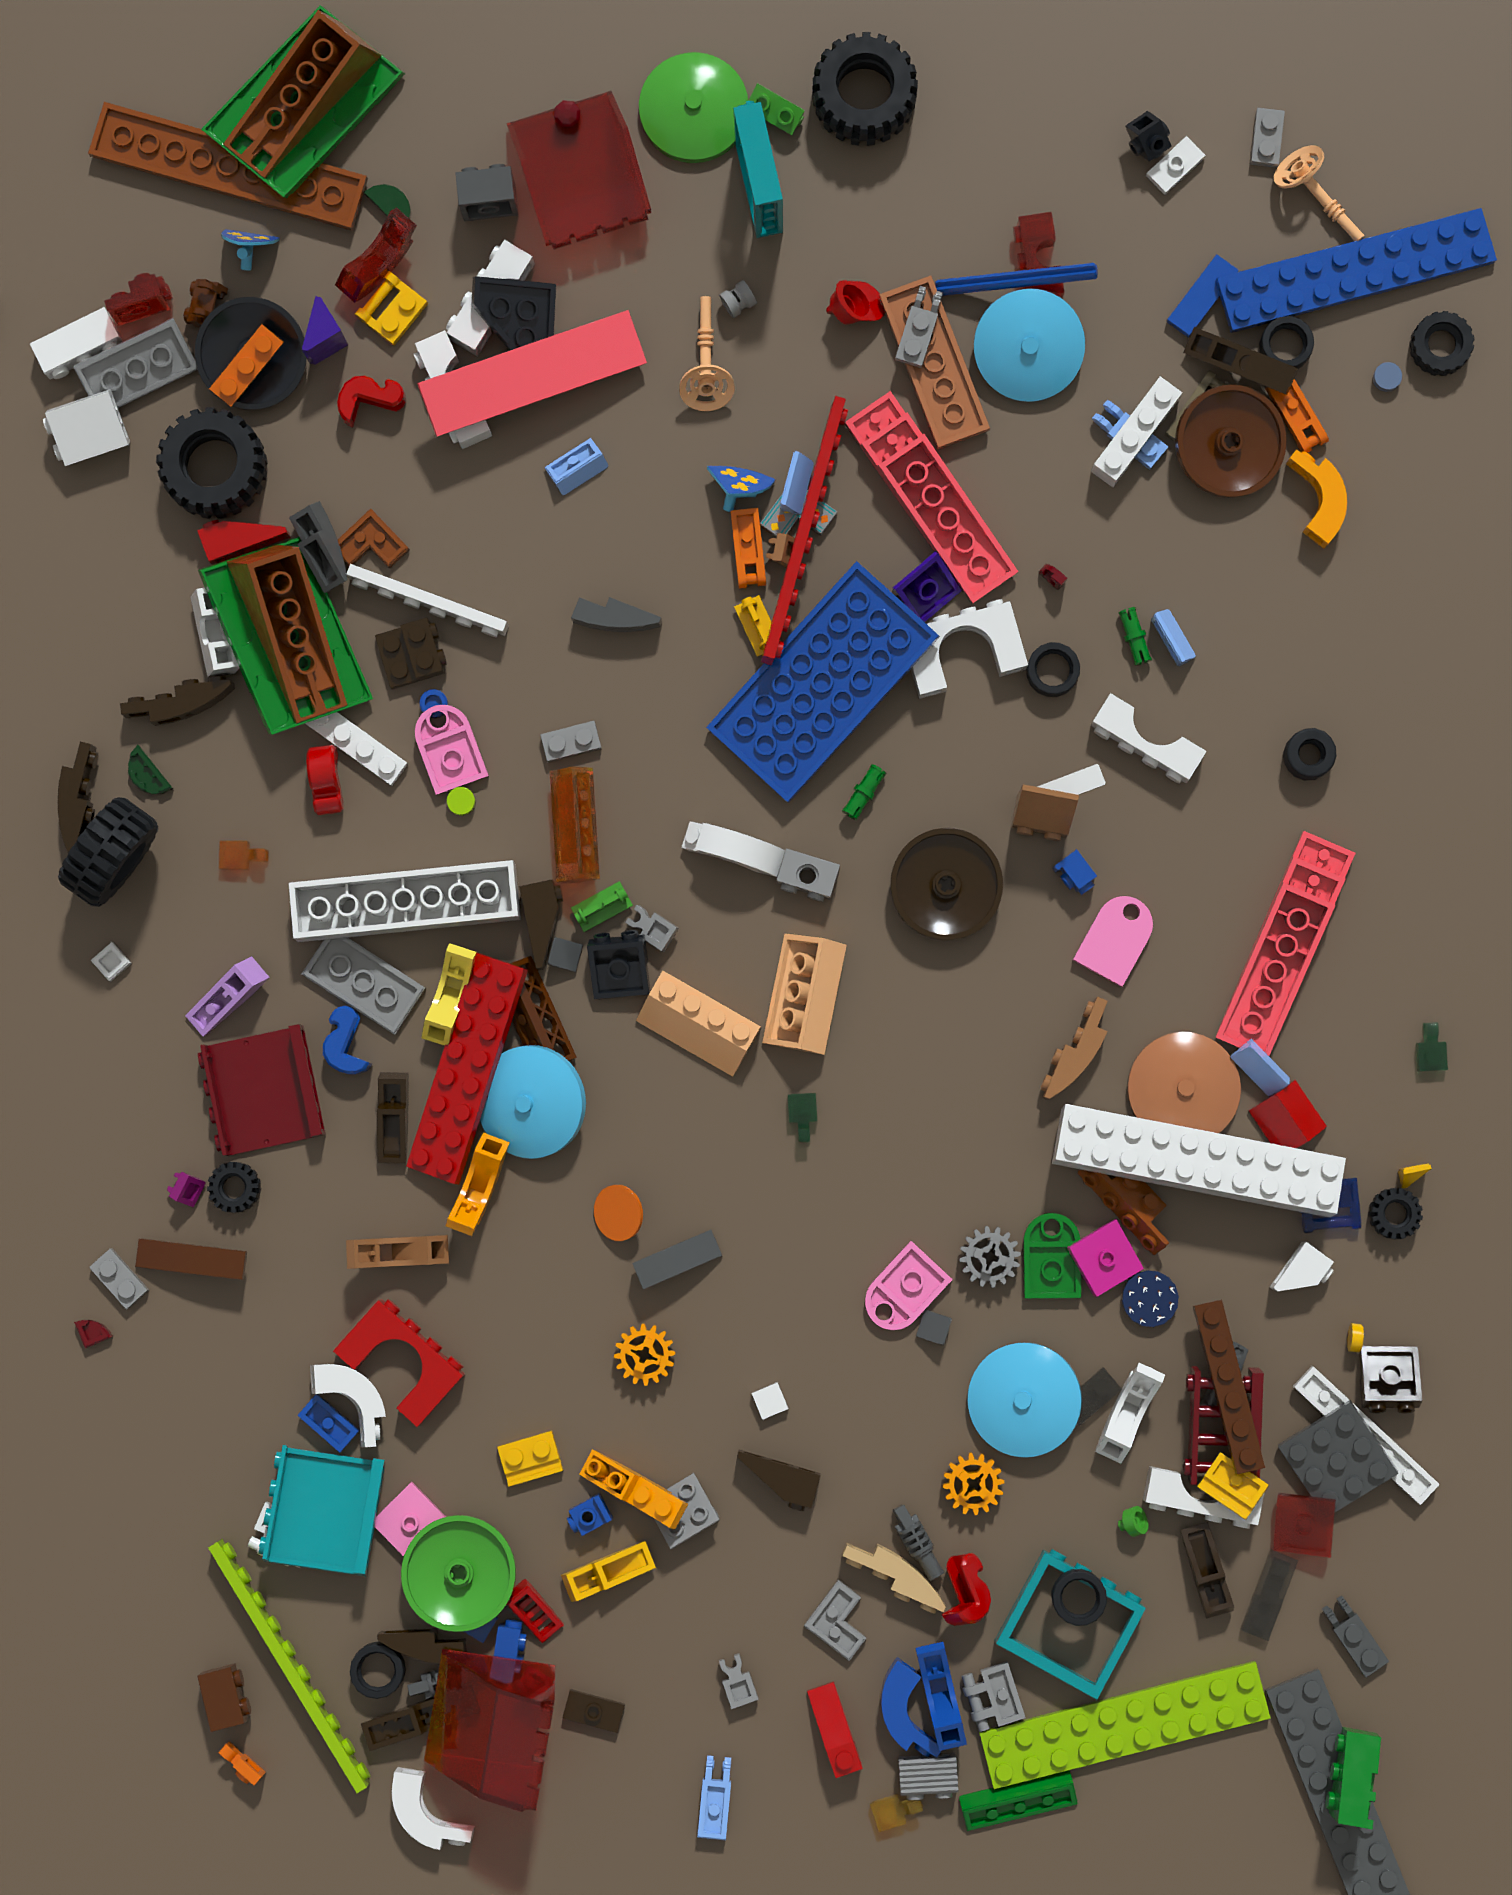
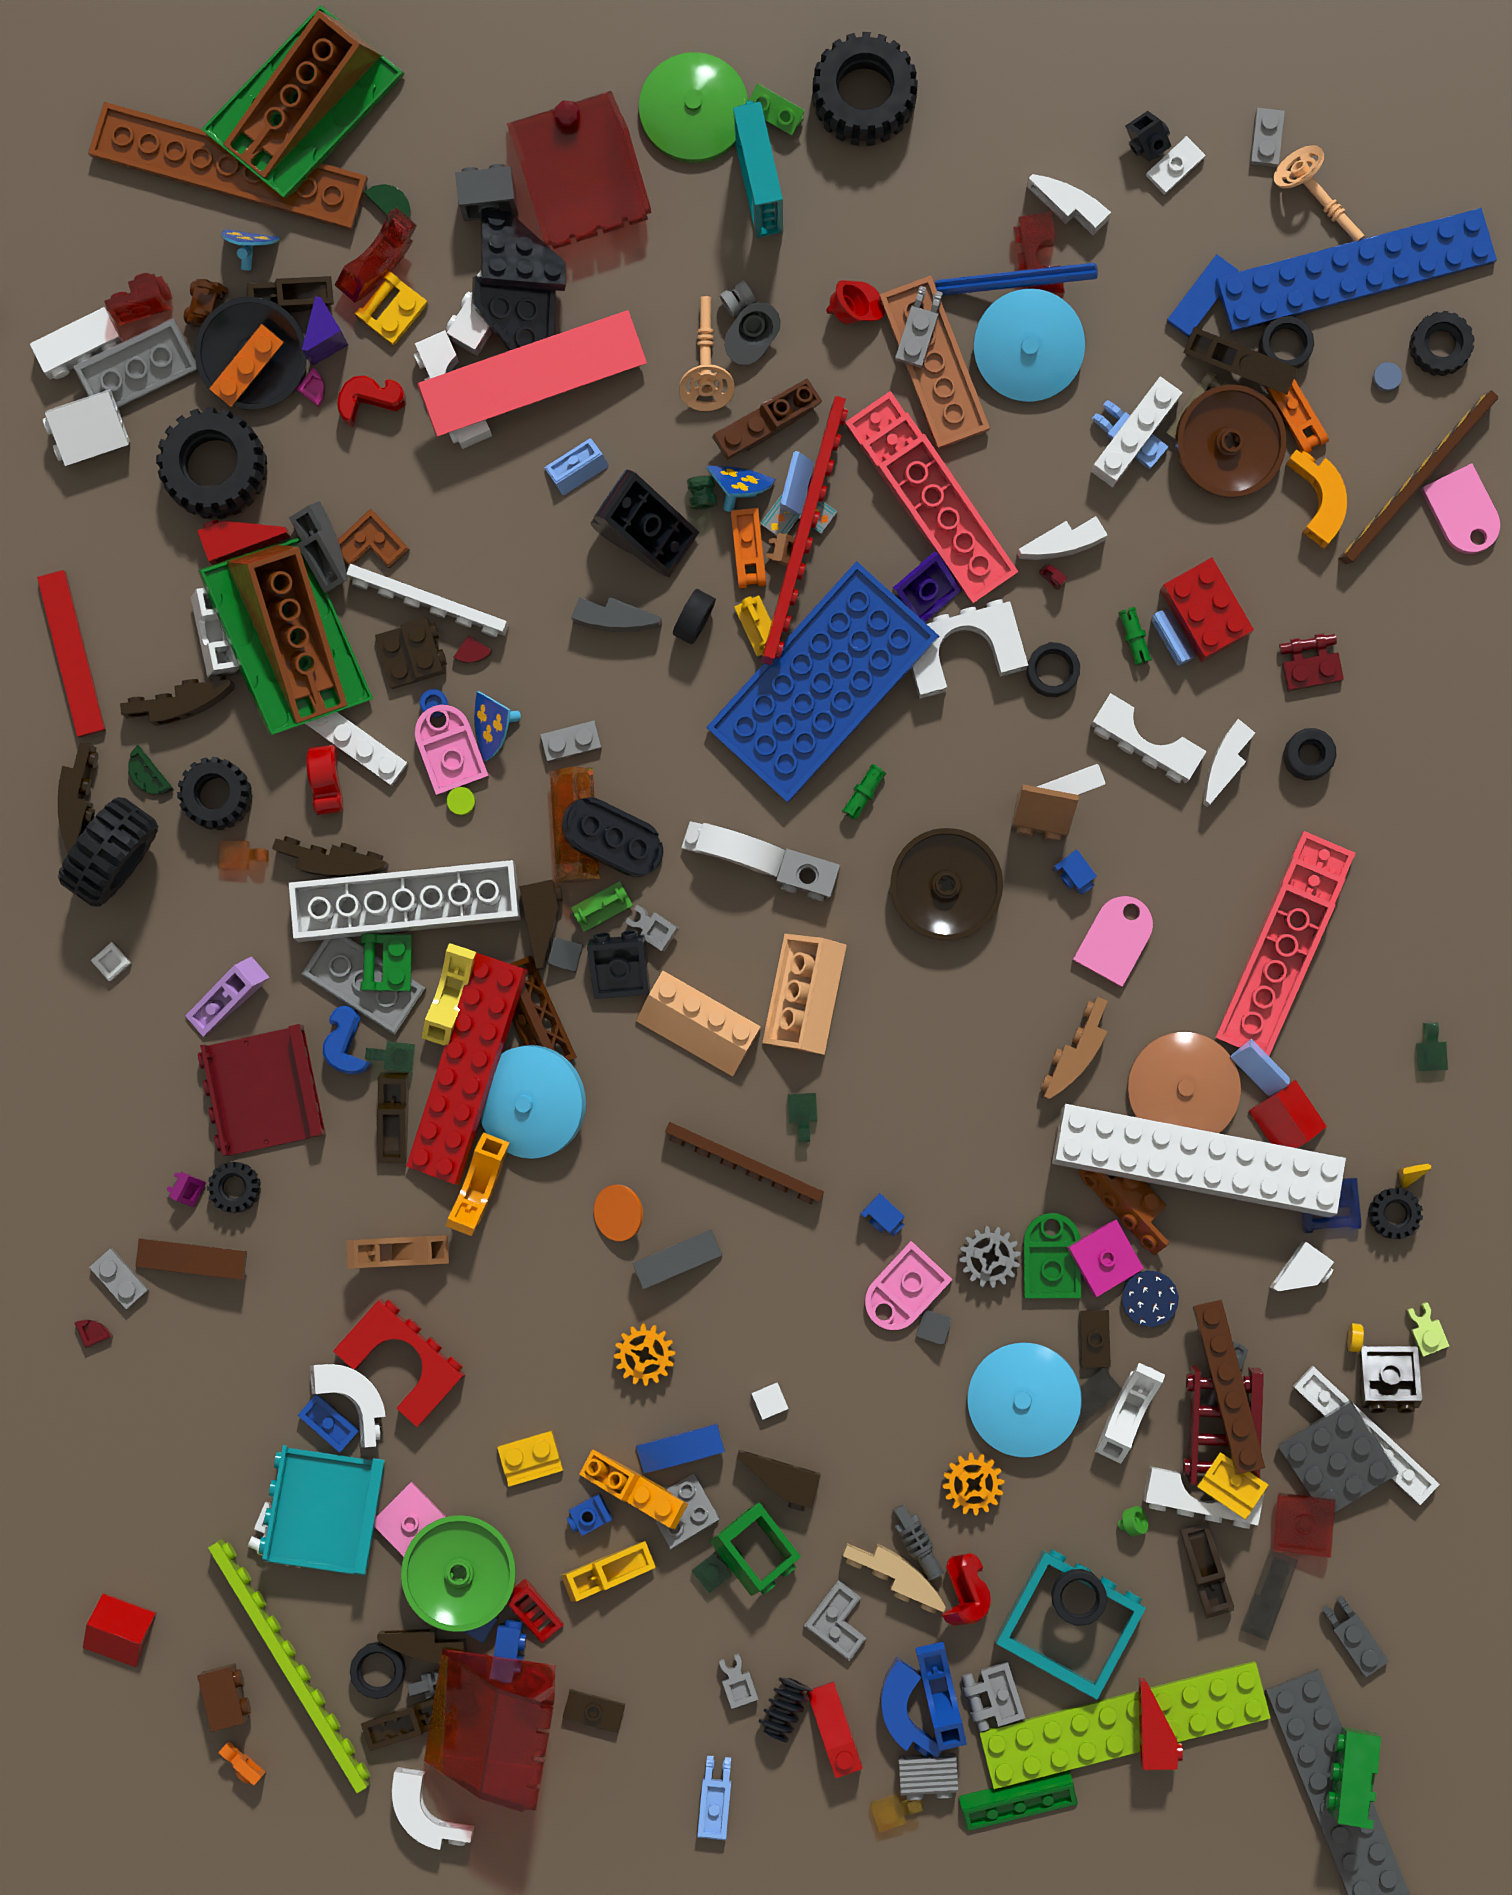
none -> red tile [37,570,106,738]
none -> red slope [83,1593,156,1667]
none -> black tyre [177,757,253,830]
none -> dark brown slope [246,276,334,313]
none -> dark brown slope [272,836,389,878]
none -> dark pink tile [296,368,325,407]
none -> green plate [360,934,412,992]
none -> clear green plate [365,1041,415,1073]
none -> dark red tile [453,635,492,663]
none -> blue shield [474,691,521,761]
none -> black plate [481,209,566,291]
none -> black tile [561,797,663,877]
none -> black brick [590,469,699,577]
none -> blue slope [636,1423,725,1473]
none -> reddish brown plate [665,1122,824,1205]
none -> black tyre [672,589,716,644]
none -> clear green wheel [687,476,717,510]
none -> clear green plate [692,1546,742,1593]
none -> green window [709,1502,801,1596]
none -> reddish brown slope [712,378,822,460]
none -> dark grey piece [724,302,781,365]
none -> black piece [758,1677,813,1743]
none -> blue brick [861,1193,905,1237]
none -> white slope [1017,517,1108,560]
none -> white slope [1027,174,1111,235]
none -> dark brown plate [1080,1310,1111,1368]
none -> red slope [1138,1678,1183,1770]
none -> red brick [1160,558,1254,662]
none -> white slope [1203,719,1255,807]
none -> dark red plate [1279,633,1344,691]
none -> reddish brown tile [1339,390,1499,564]
none -> yellowish green plate [1406,1302,1449,1357]
none -> bright pink tile [1420,464,1500,554]

